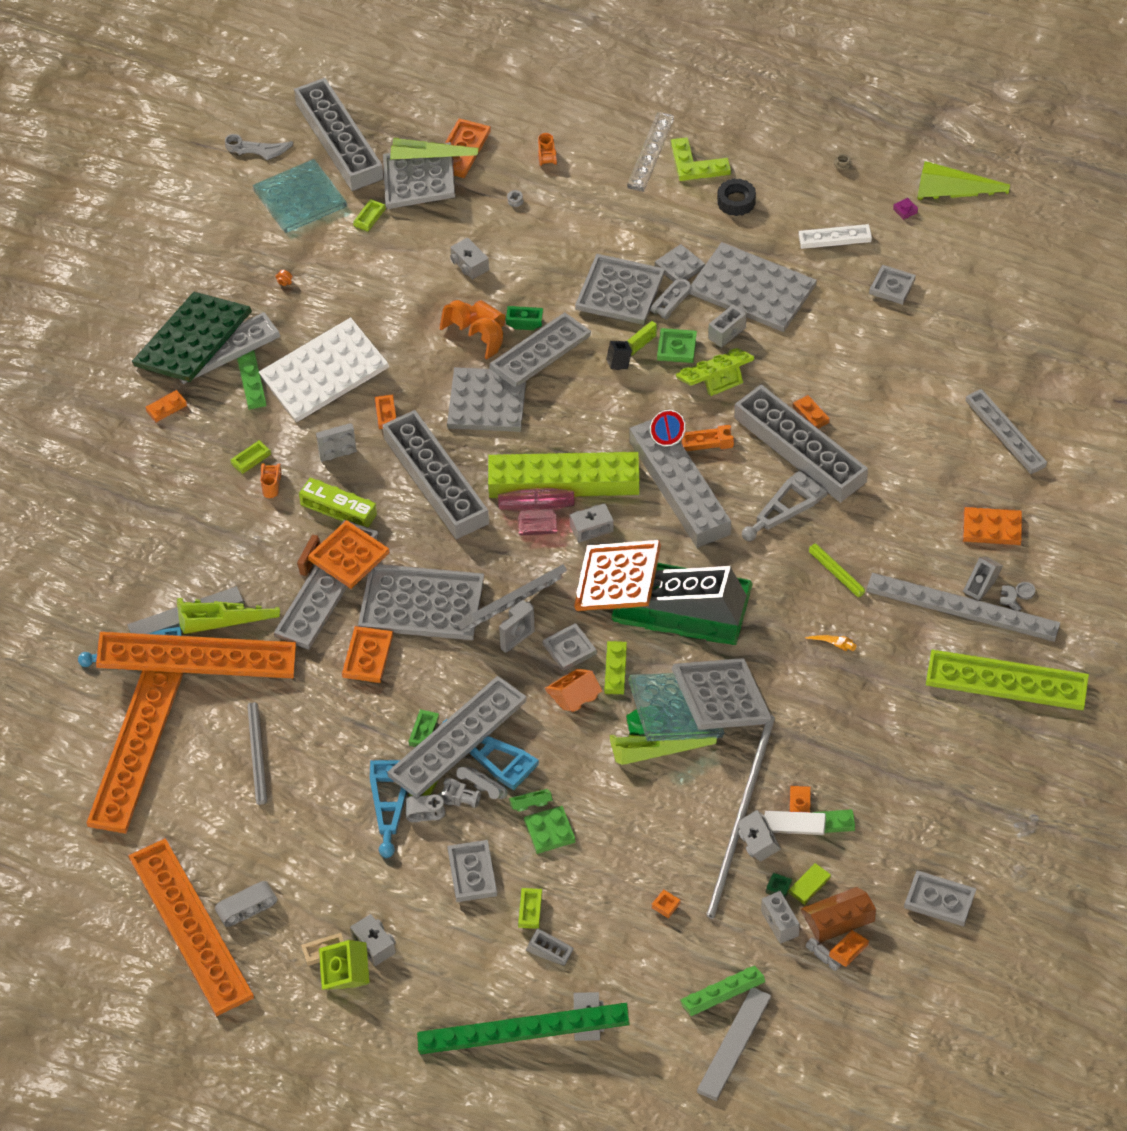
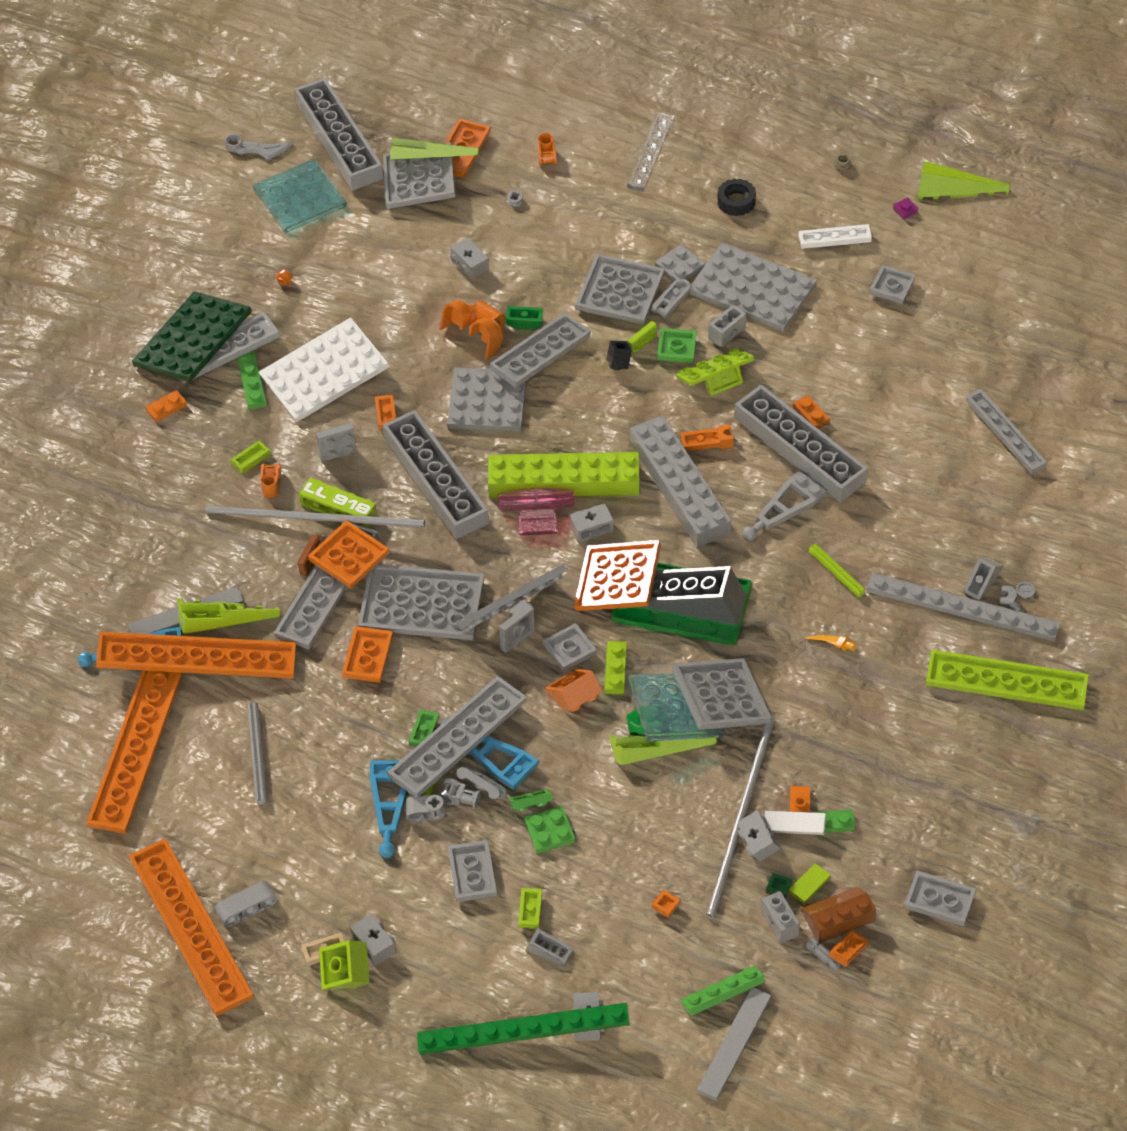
lime tile [353,199,386,232] -> none
piece [650,410,686,447] -> none
lime plate [671,137,731,181] -> none
orange plate [963,507,1022,545] -> none
none -> light grey piece [205,506,425,528]

